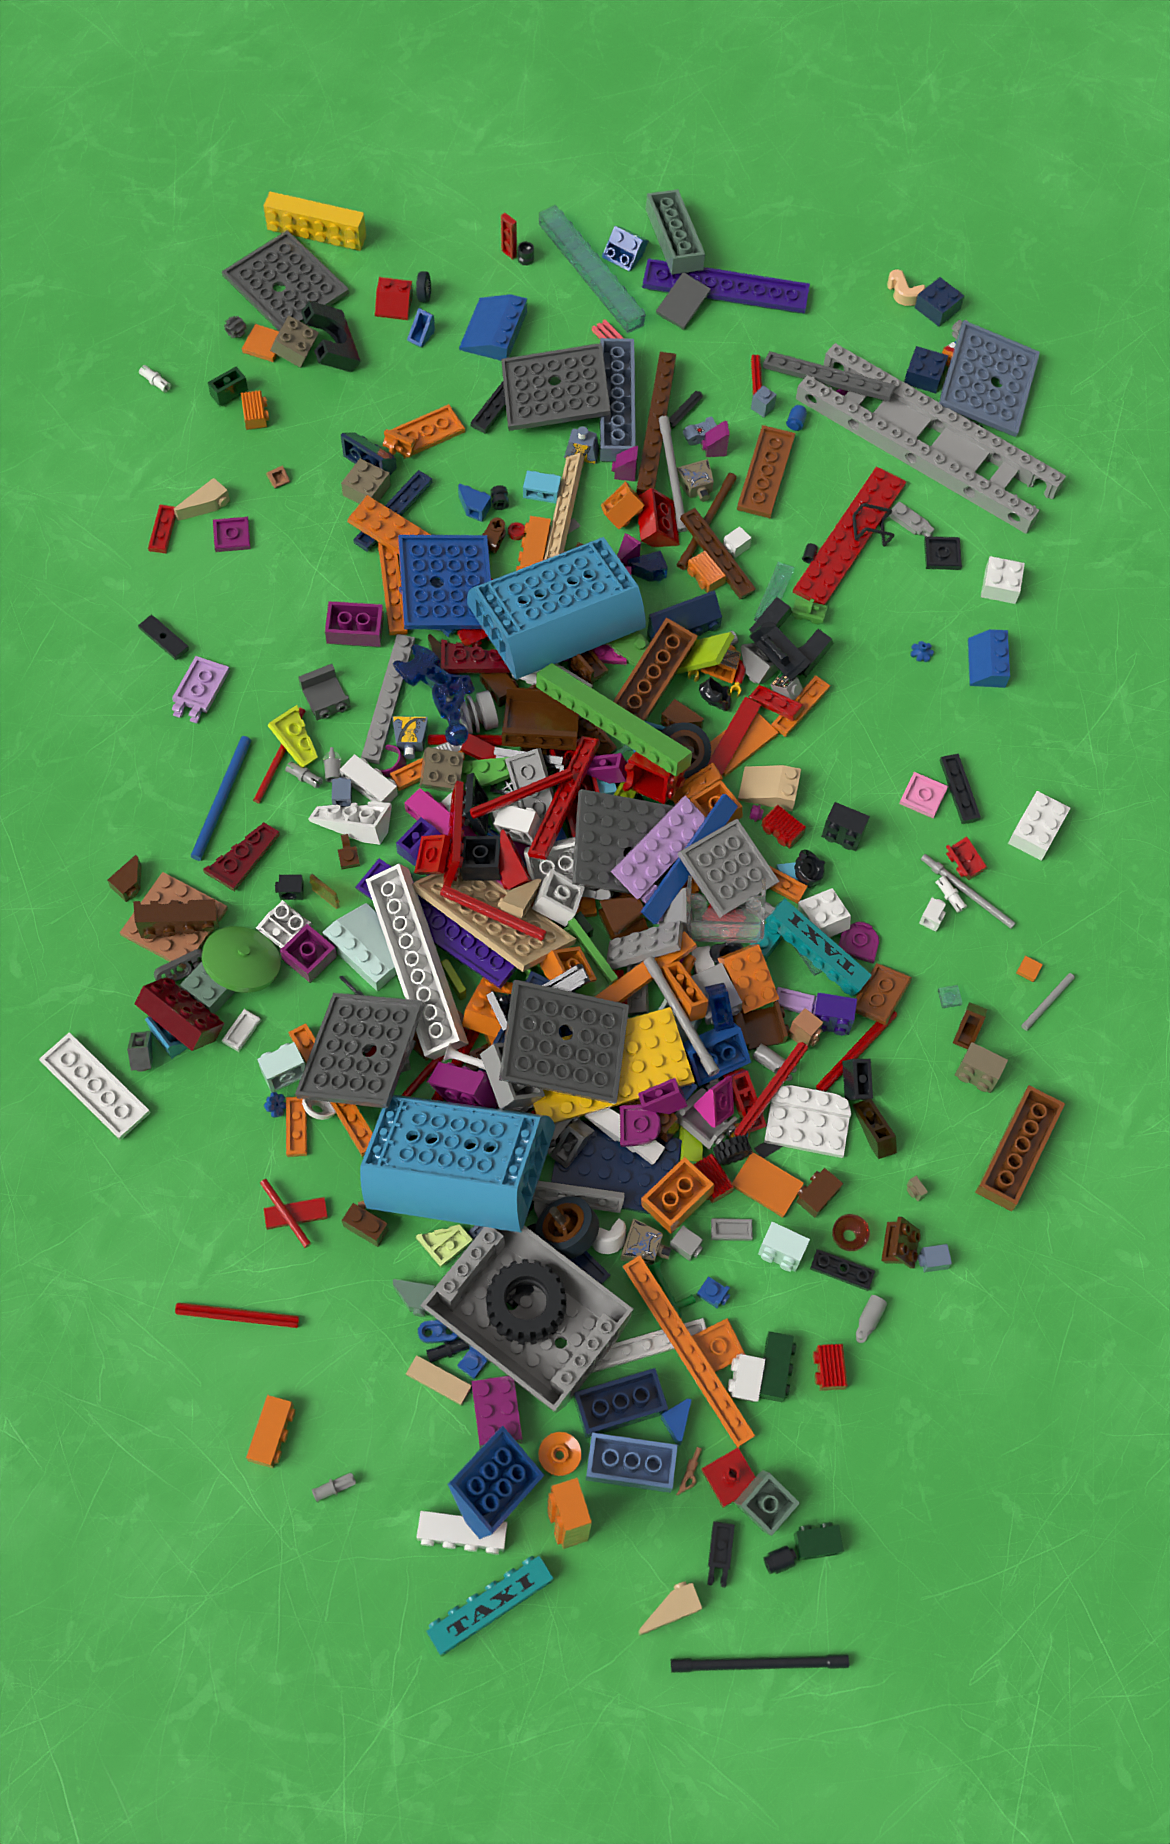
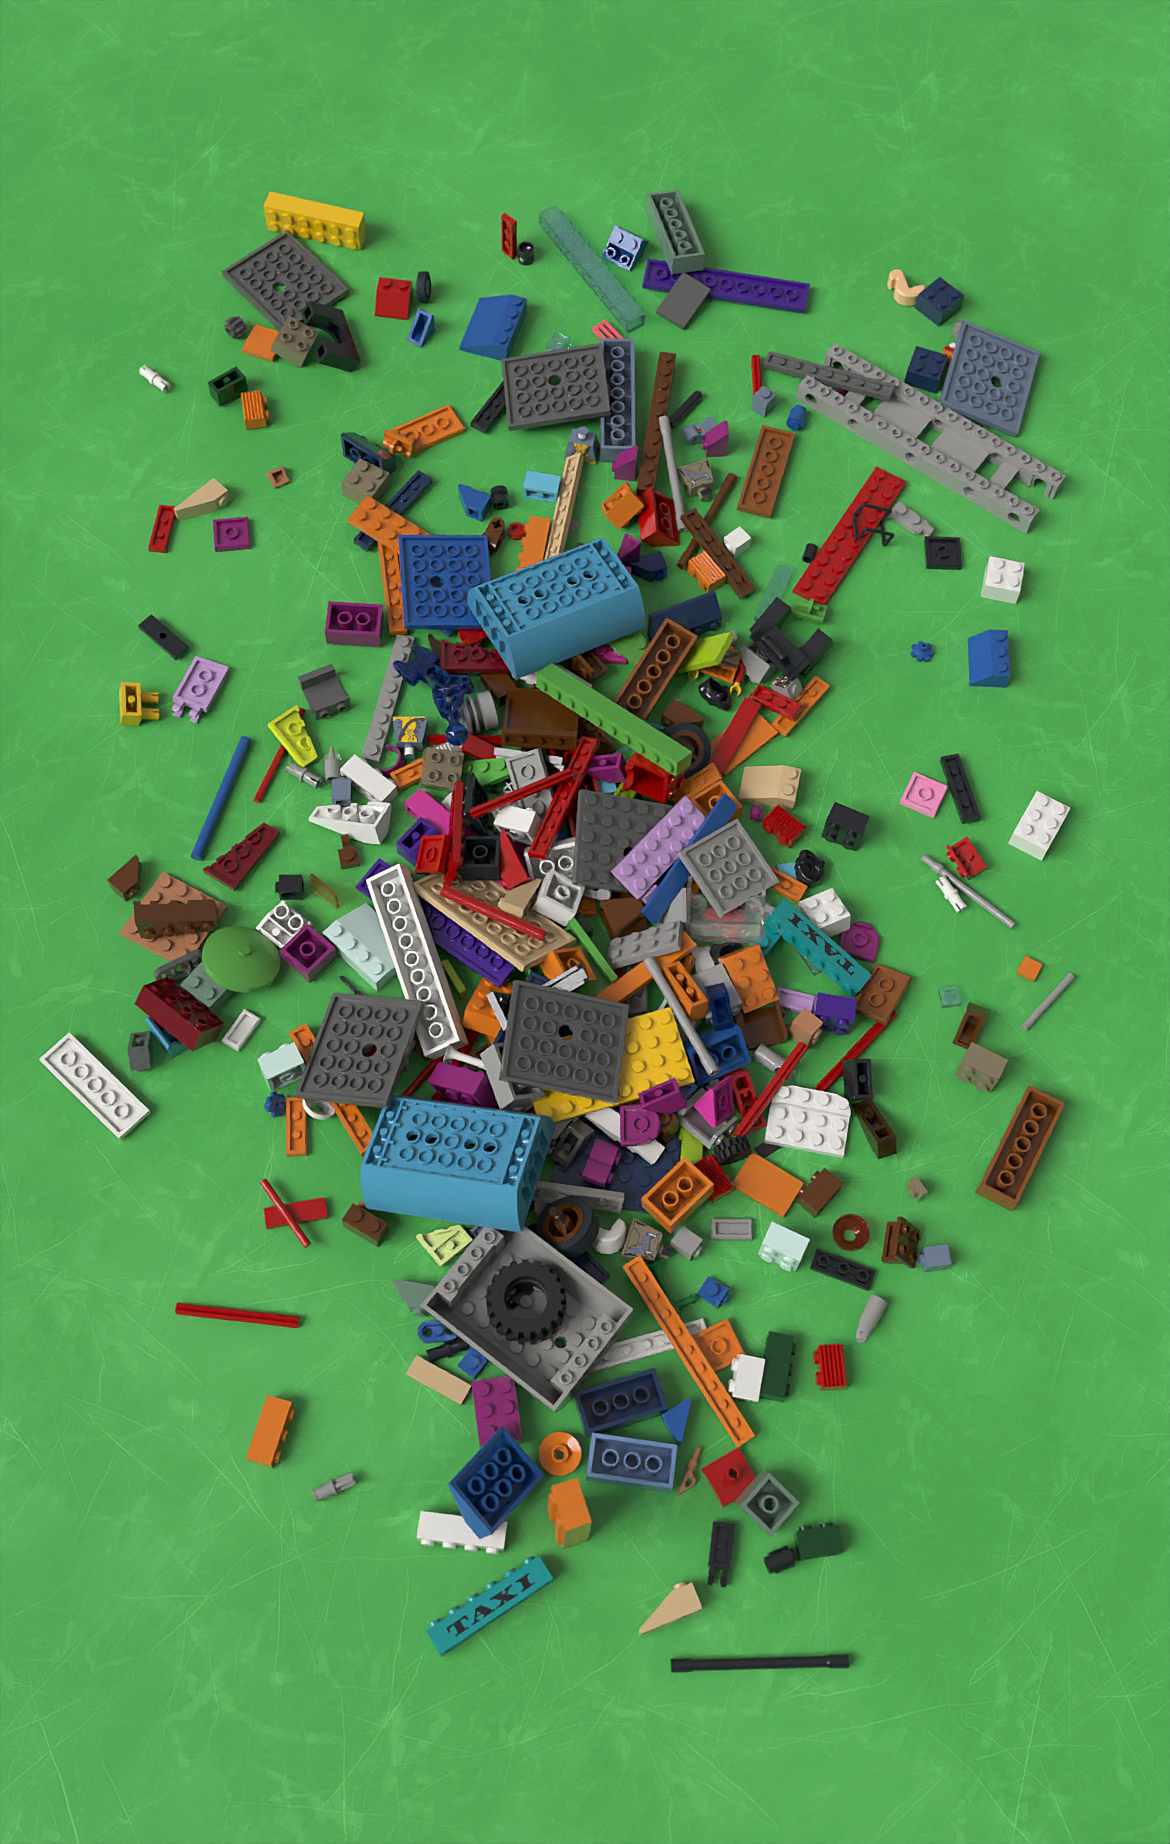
white brick [919,898,946,932] -> none
none -> yellow brick [119,682,159,726]
none -> clear light blue brick [546,332,571,352]
none -> magenta brick [582,1139,621,1188]

